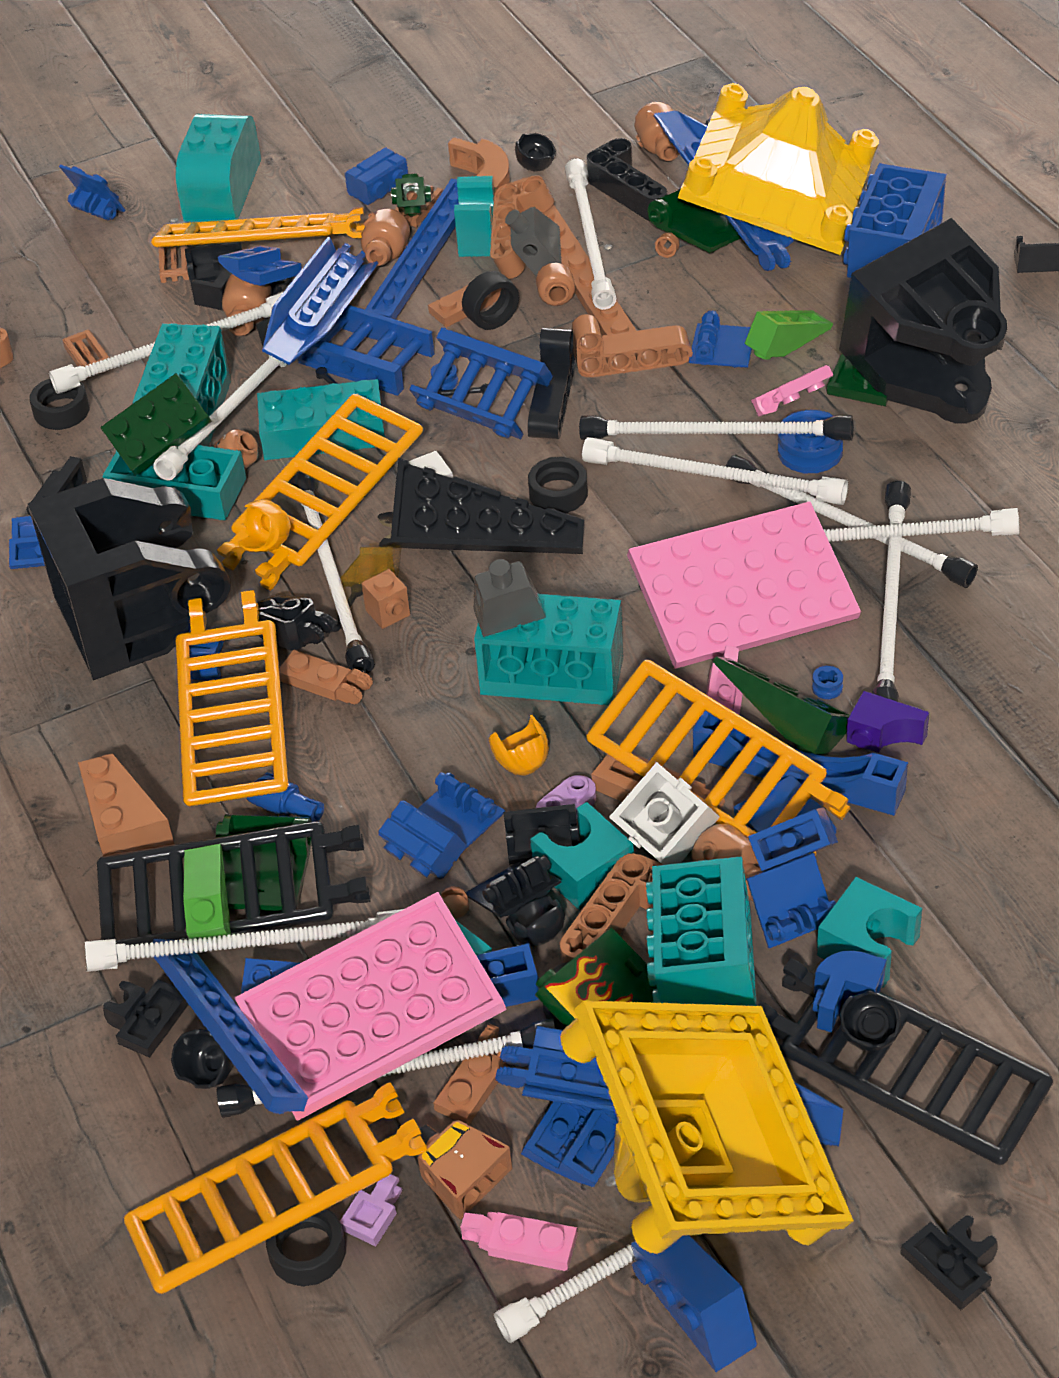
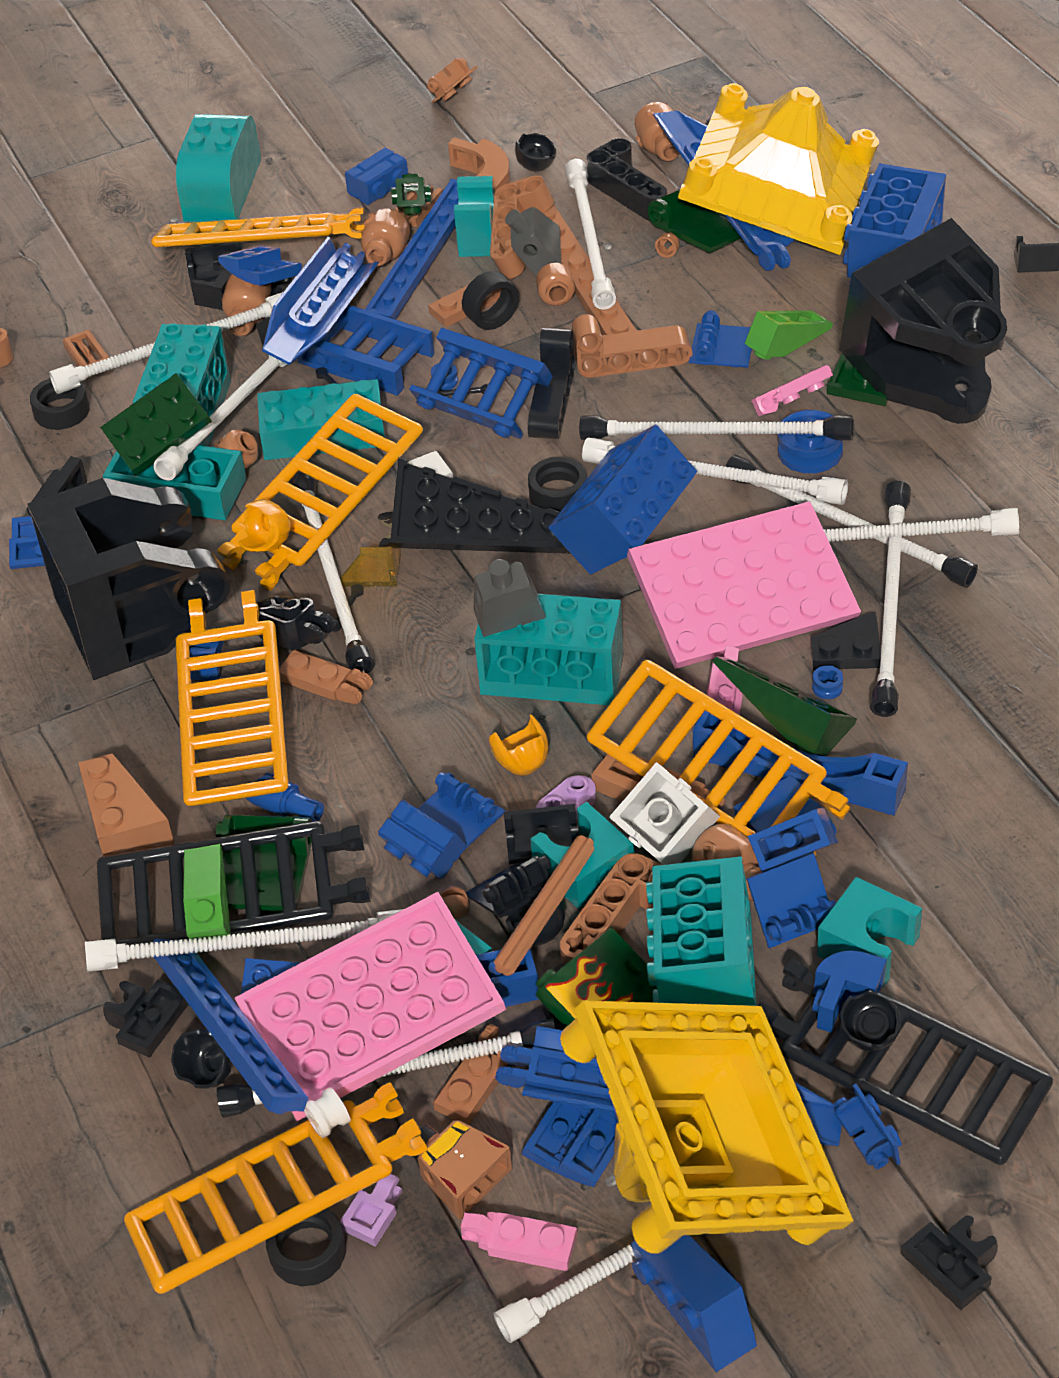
blue hinge [59,164,125,220] -> none
nougat tile [159,245,189,283] -> none
nougat brick [361,569,410,629] -> none
dark purple arch [847,691,929,753] -> none
none -> white wheel [304,1087,351,1138]
none -> nougat hinge [427,58,477,103]
none -> nougat axle [494,835,594,976]
none -> blue brick [548,424,698,575]
none -> black wing [811,612,881,670]
none -> blue hinge [834,1084,902,1169]

